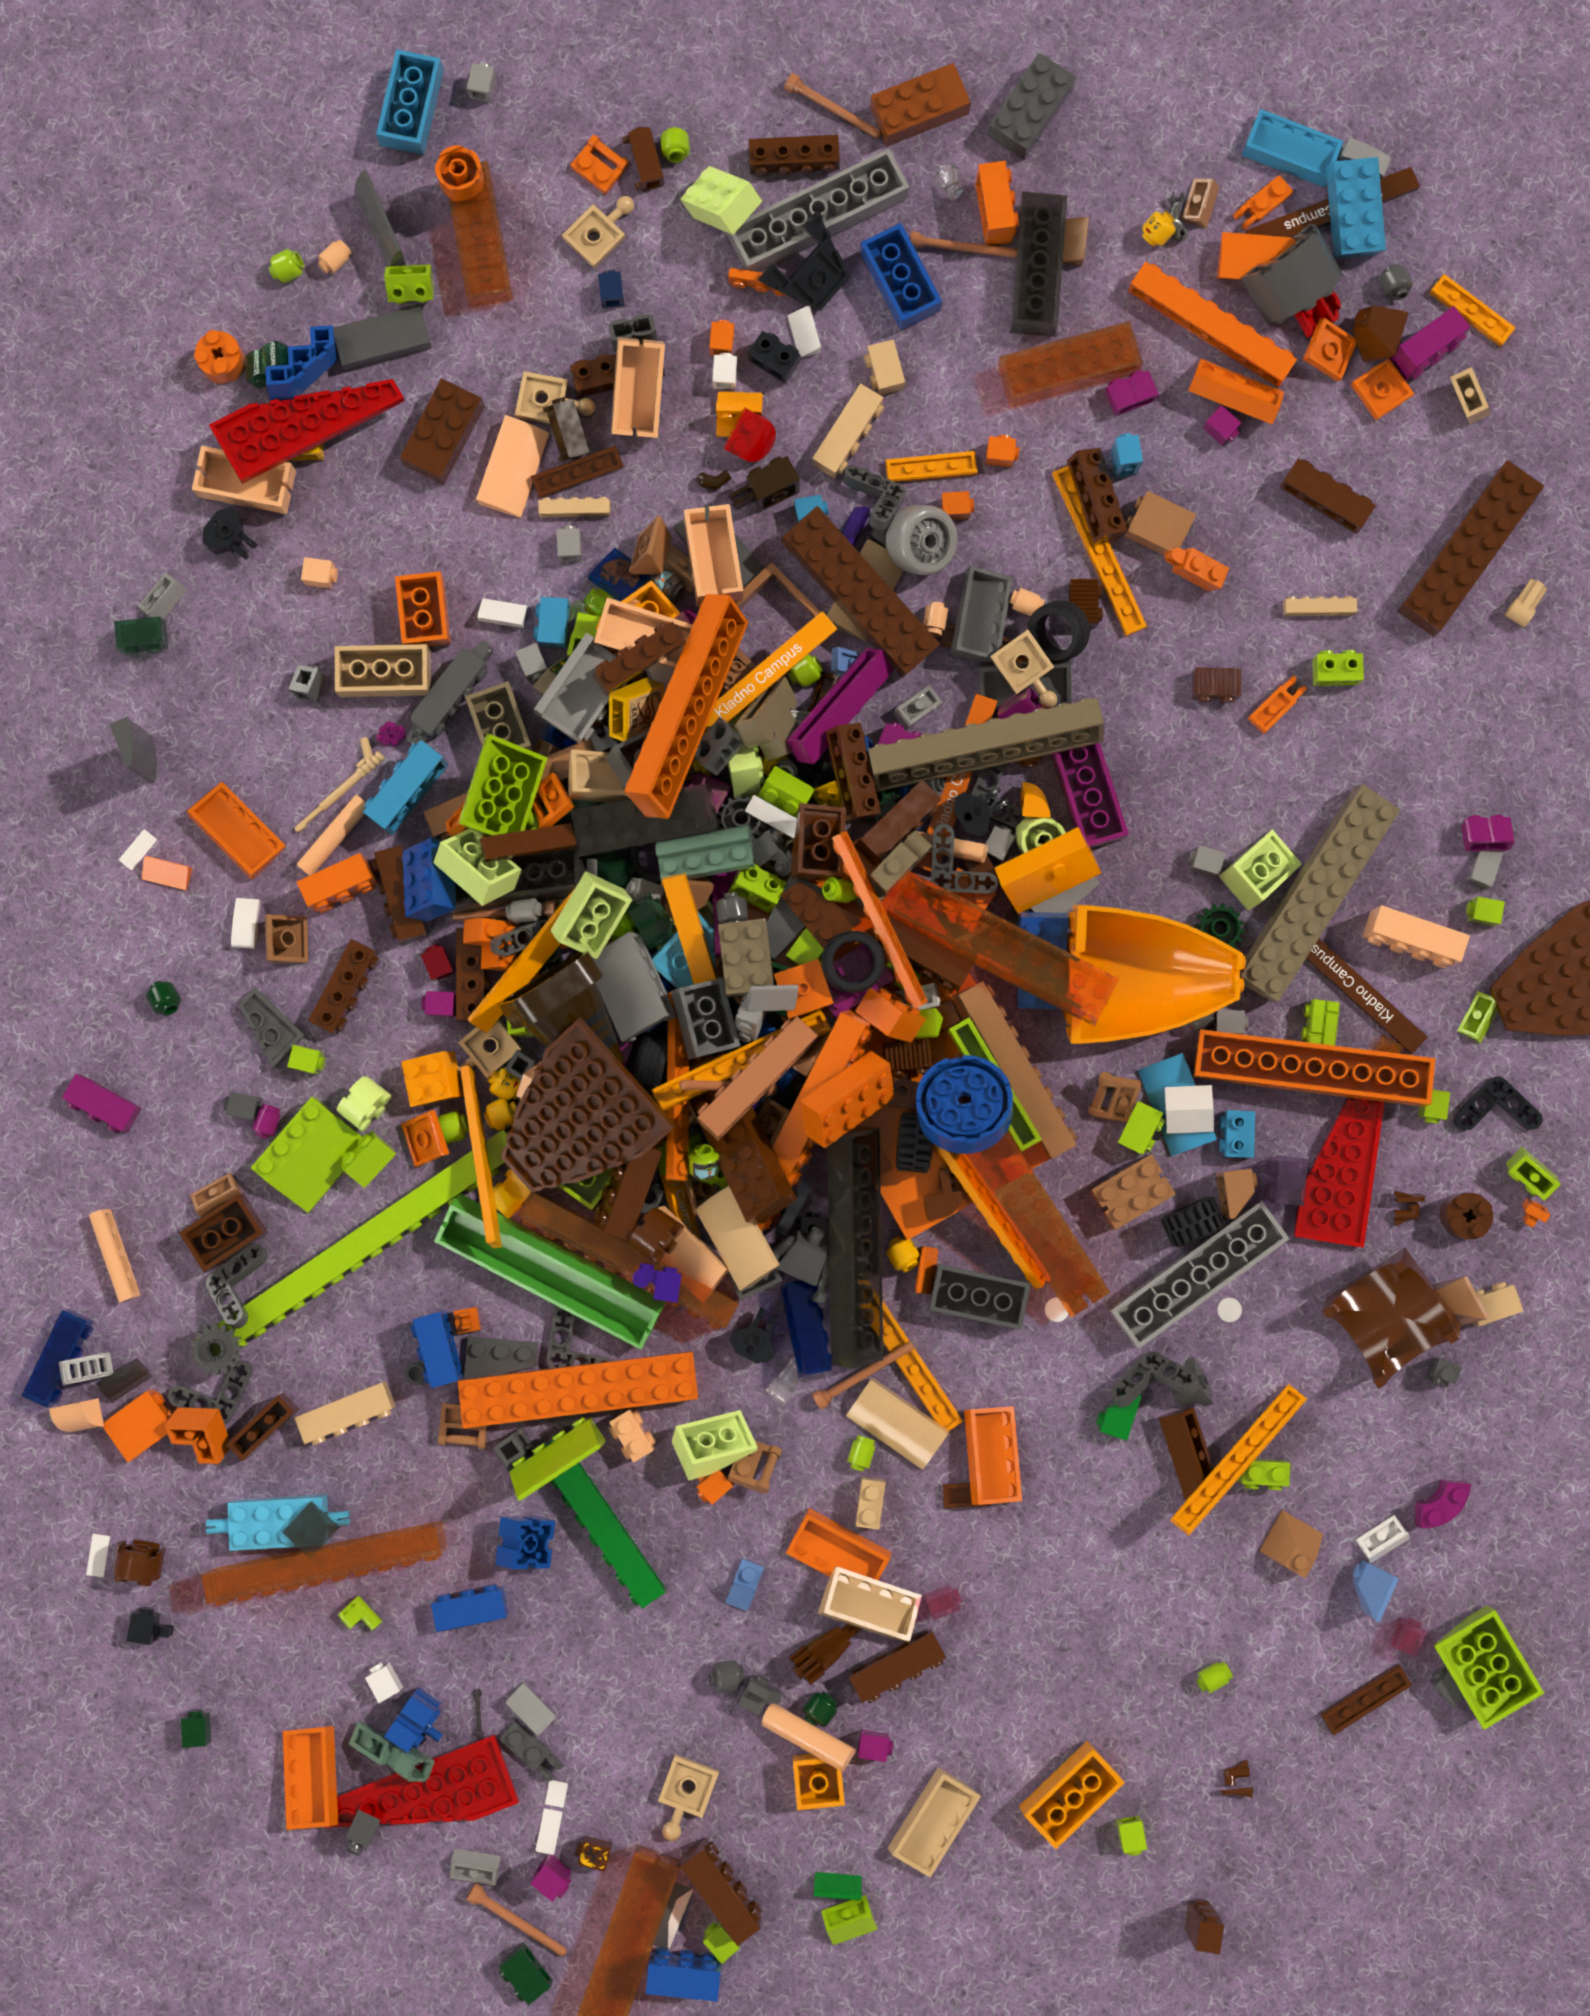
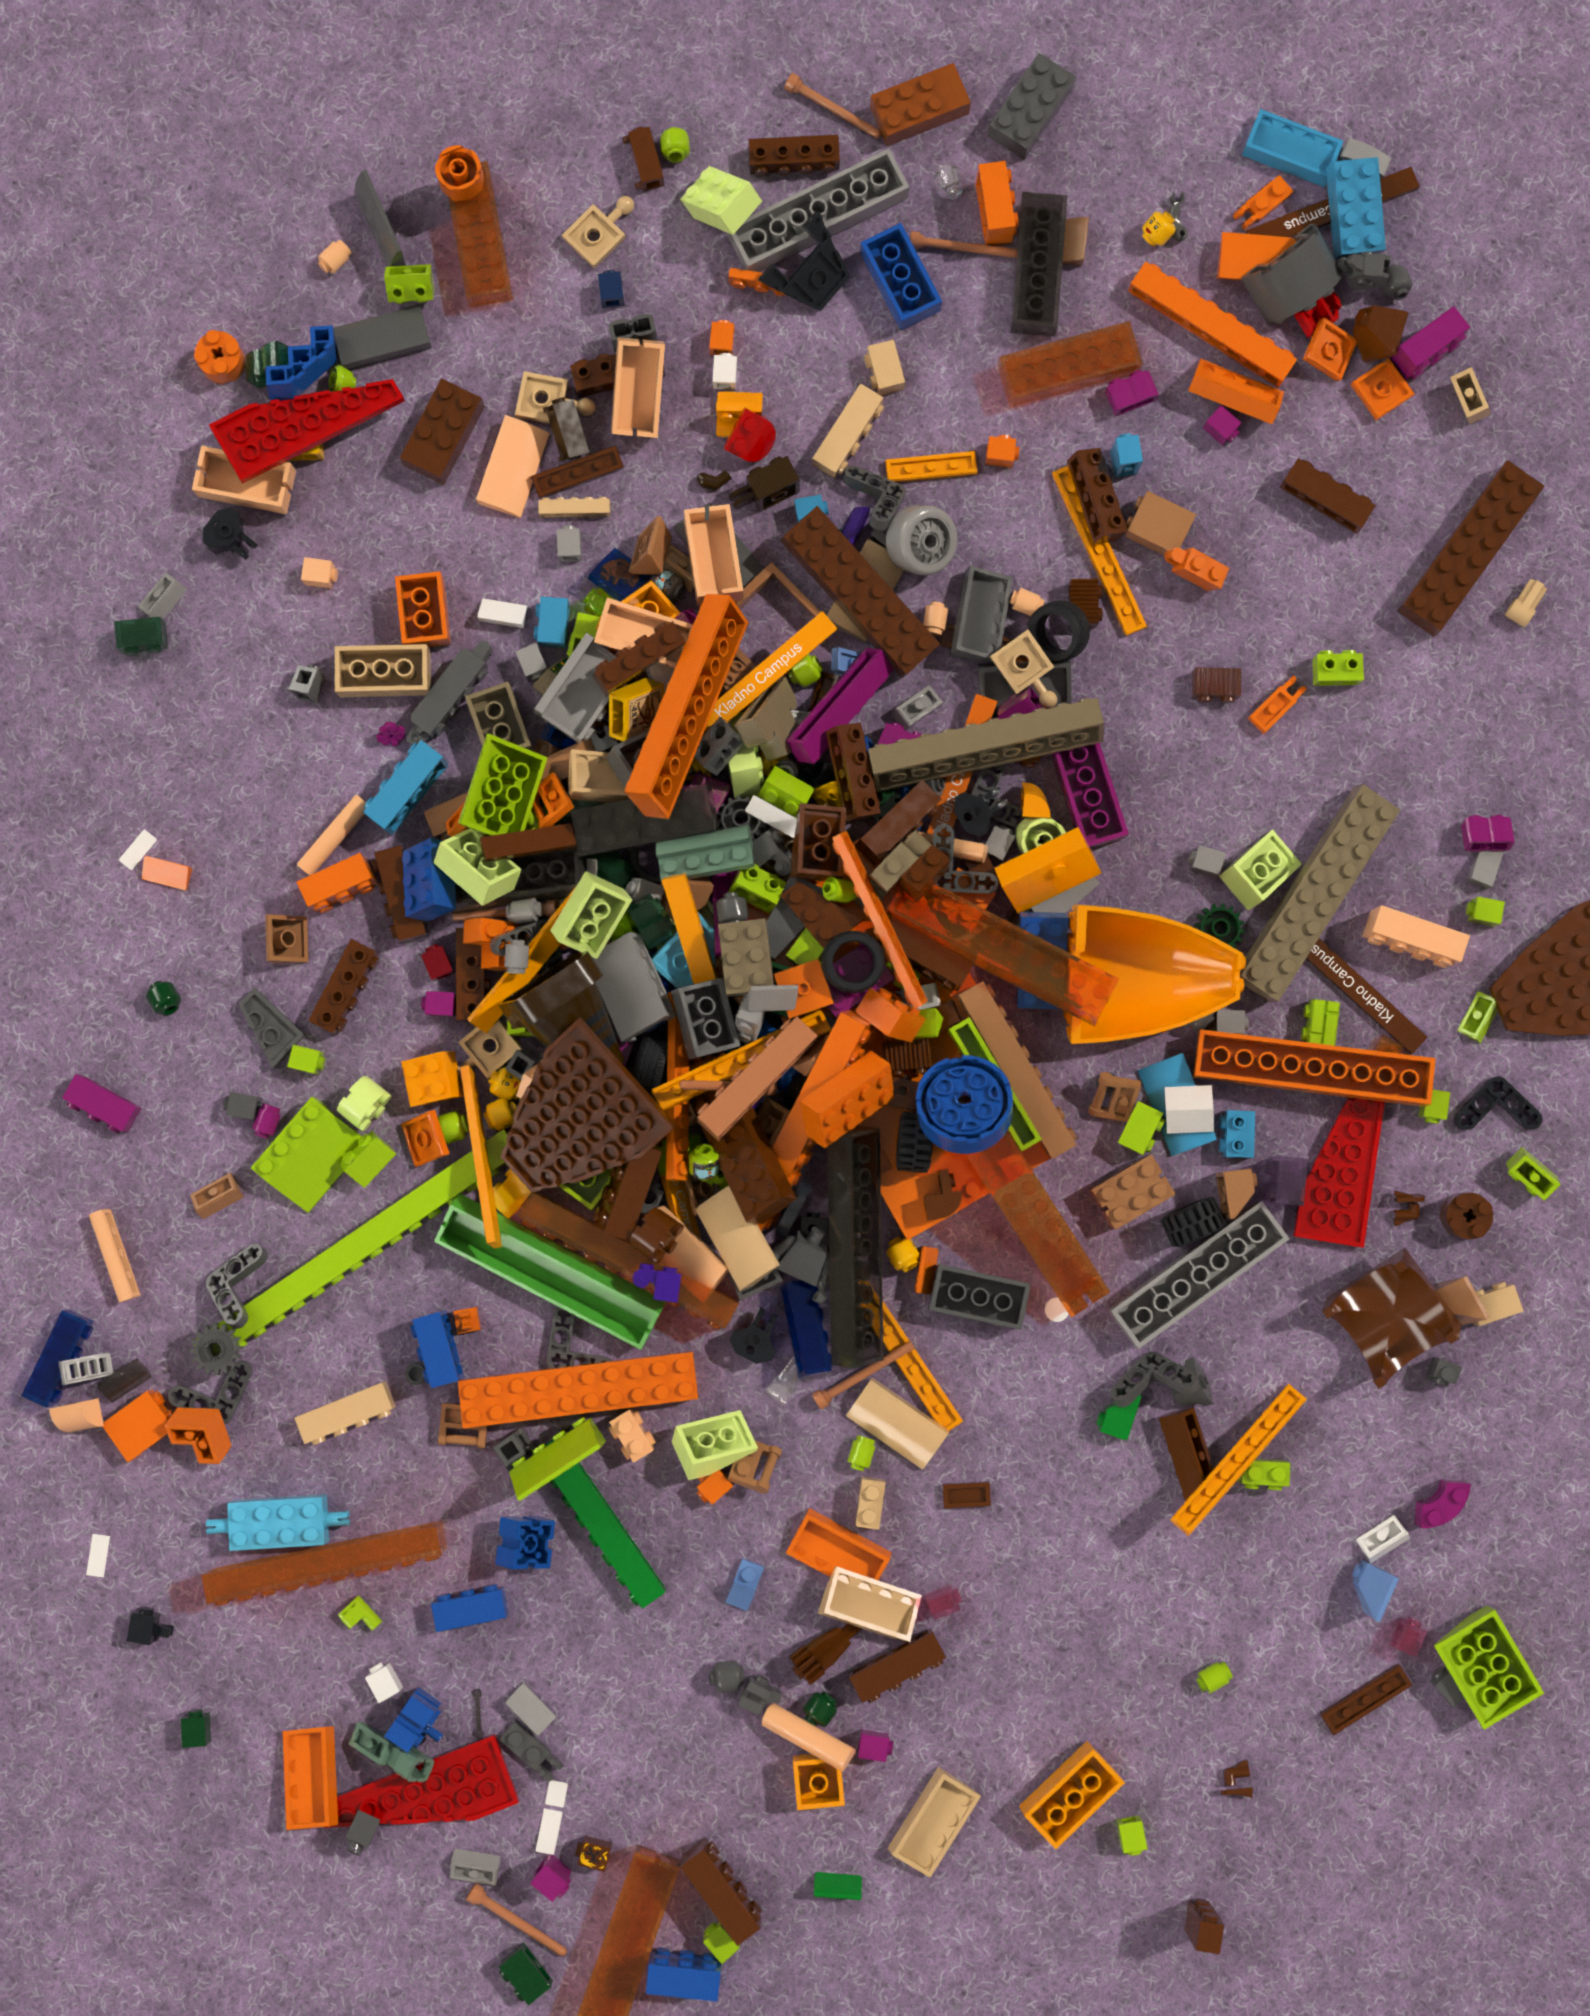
dark grey slope [109,717,157,784] -> none
reddish brown brick [113,1540,166,1586] -> none
reddish brown brick [179,1194,269,1272] -> none
orange slope [187,782,286,880] -> none
reddish brown brick [226,1393,300,1461] -> none
white slope [231,898,261,949] -> none
lime head [269,249,304,283] -> none
clear smoke piece [282,1501,340,1559] -> none
tan piece [295,737,385,832] -> none
dark azure brick [376,49,444,155] -> none
dark grey wing [464,1336,538,1379] -> none
light grey brick [467,63,496,102] -> none
orange plate [570,134,630,195] -> none
sticker [651,1882,693,1949] -> none
tan plate [658,1754,719,1841] -> none
black brick [748,330,800,384] -> none
white slope [787,306,821,359] -> none
lime panel [821,1895,877,1945] -> none
plate [934,1145,1049,1290] -> none
orange brick [941,491,974,520] -> none
orange slope [964,1406,1022,1505] -> none
medium nougat slope [1181,178,1219,228] -> none
white sticker [1218,1298,1242,1322] -> none
medium nougat slope [1259,1510,1323,1578] -> none
tan piece [1283,596,1357,616] -> none
light orange tile [1429,274,1516,347] -> none
orange tile [1522,1198,1550,1228] -> none
none -> lime cone [328,365,356,392]
none -> light grey brick [504,939,529,974]
none -> reddish brown brick [900,844,950,902]
none -> dark grey hinge [1337,252,1391,290]

